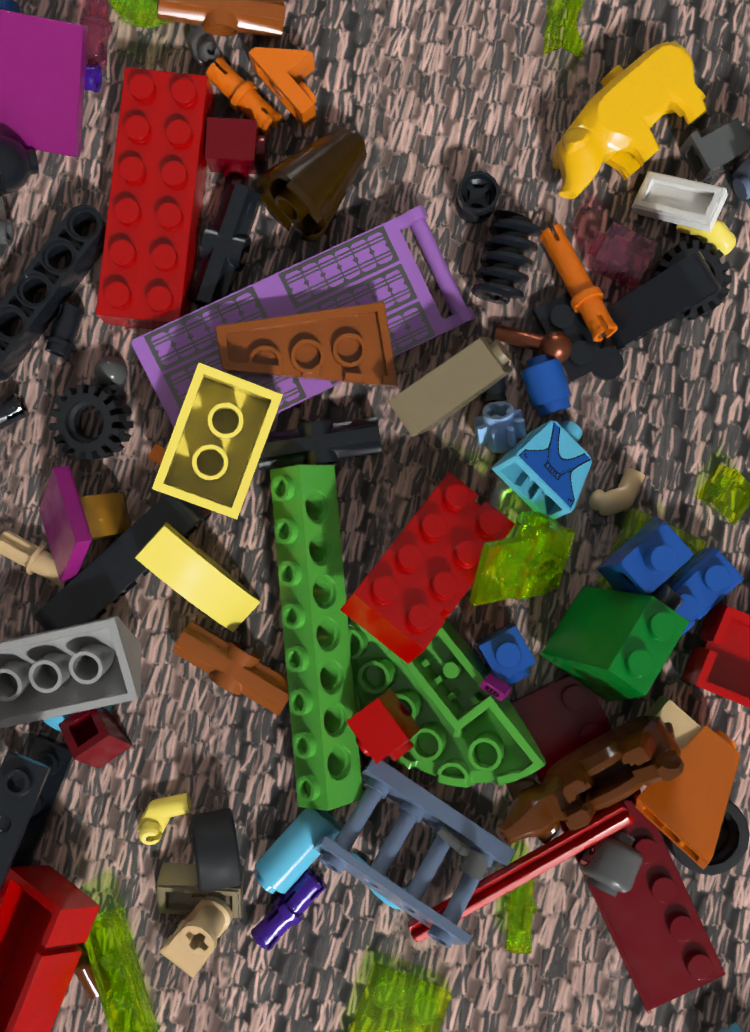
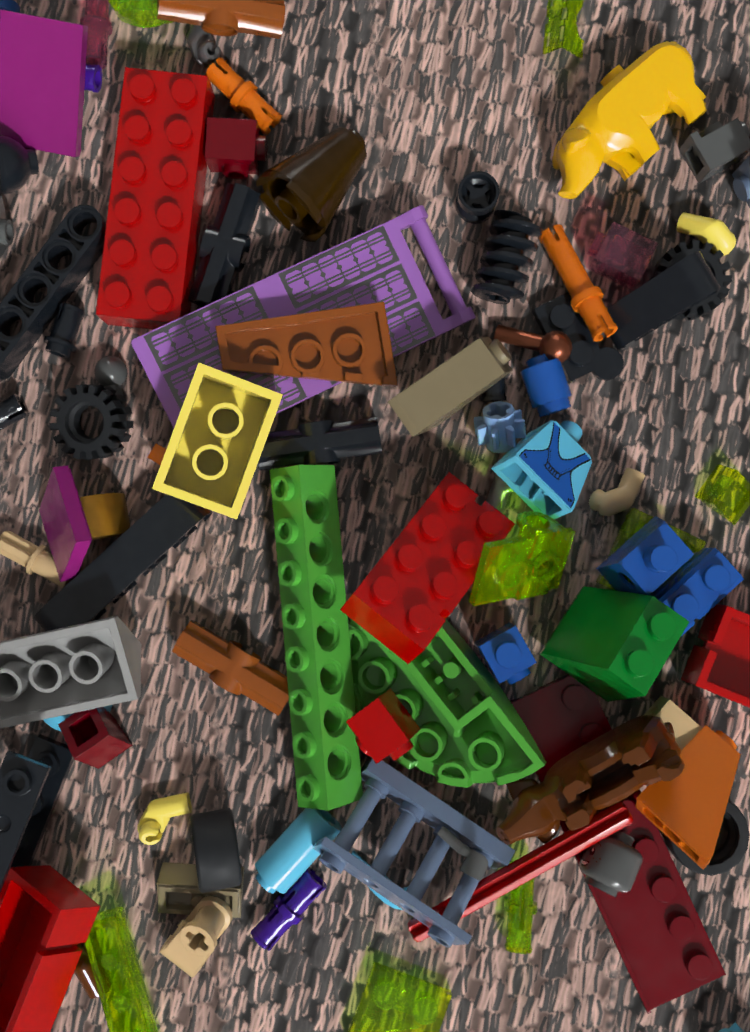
light yellow slope [135,522,260,632] -> none
orange slope [248,47,317,130] -> none
magenta piece [480,673,512,701] -> none
white tile [632,171,728,232] -> none
dark grey hand [653,580,684,611] -> none

